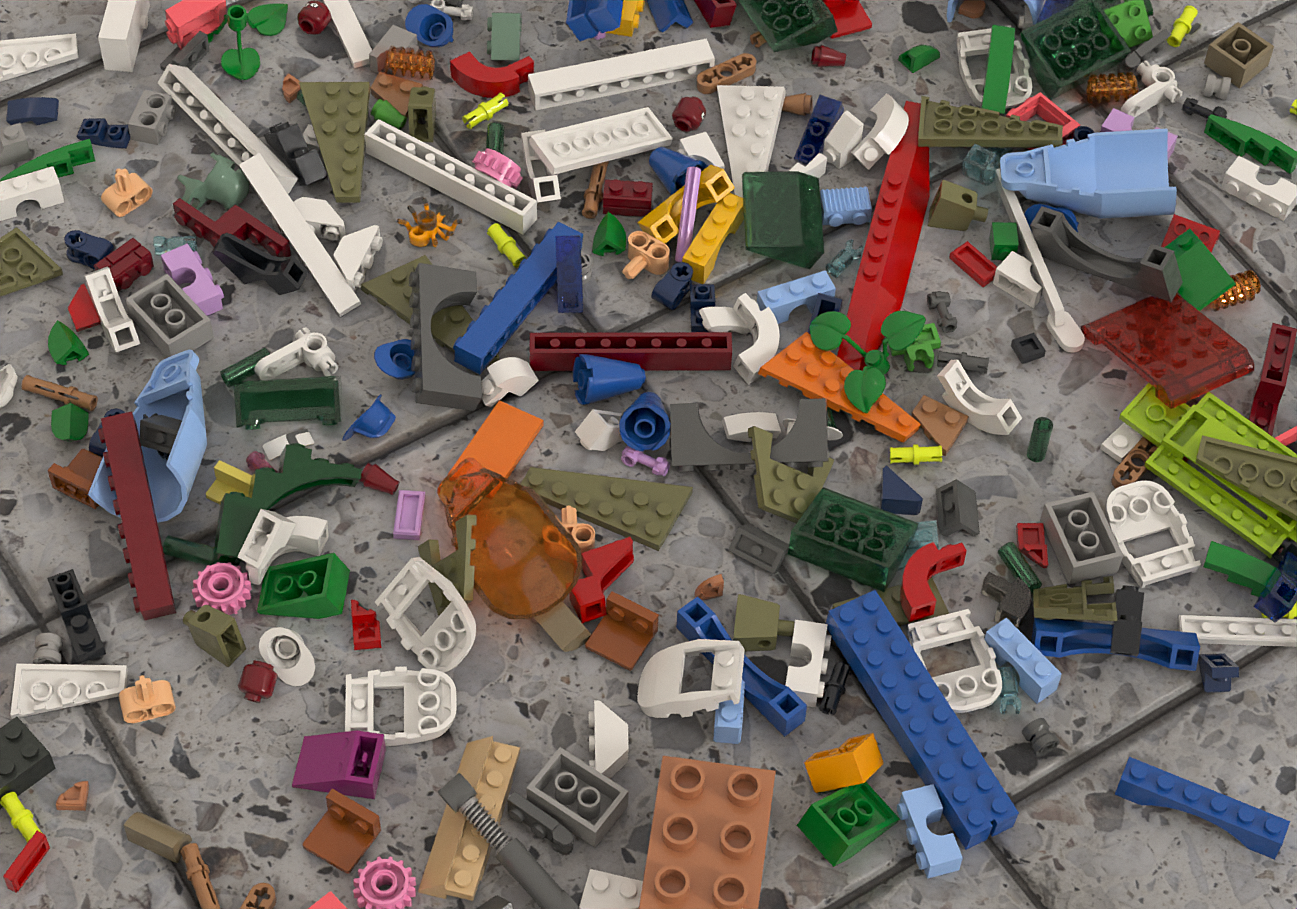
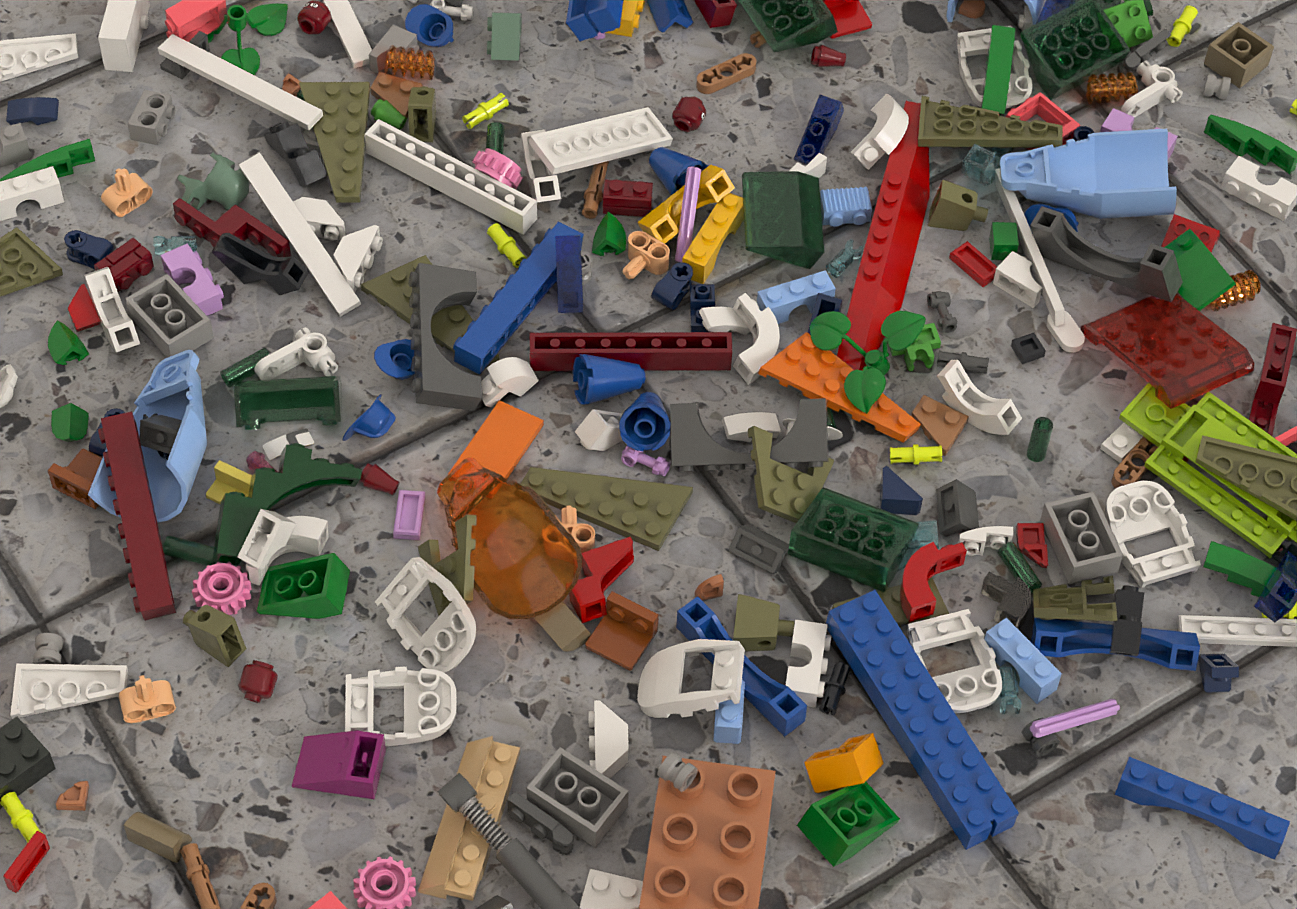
medium nougat pin [21,375,98,411] -> none
black slope [47,569,106,663] -> none
dark blue slope [77,118,131,148] -> none
white brick [158,64,298,194] -> none
white piece [259,627,315,686] -> none
dark orange bracket [303,789,381,874] -> none
red slope [351,600,382,650] -> none
animal [397,198,462,248] -> none
red arch [450,51,534,98] -> none
white brick [528,39,715,110] -> none
white arch [677,132,725,169] -> none
white wing [717,85,786,204] -> none
medium nougat cone [782,93,813,116] -> none
white slope [823,111,864,169] -> none
light blue arch [897,784,963,879] -> none
green brick [898,44,940,73] -> none
black bar [1182,97,1227,123] -> none
none -> white tile [158,34,323,131]
none -> light grey wheel [657,752,698,792]
none -> white slope [958,526,1013,556]
none -> lavender axle [1030,699,1120,738]

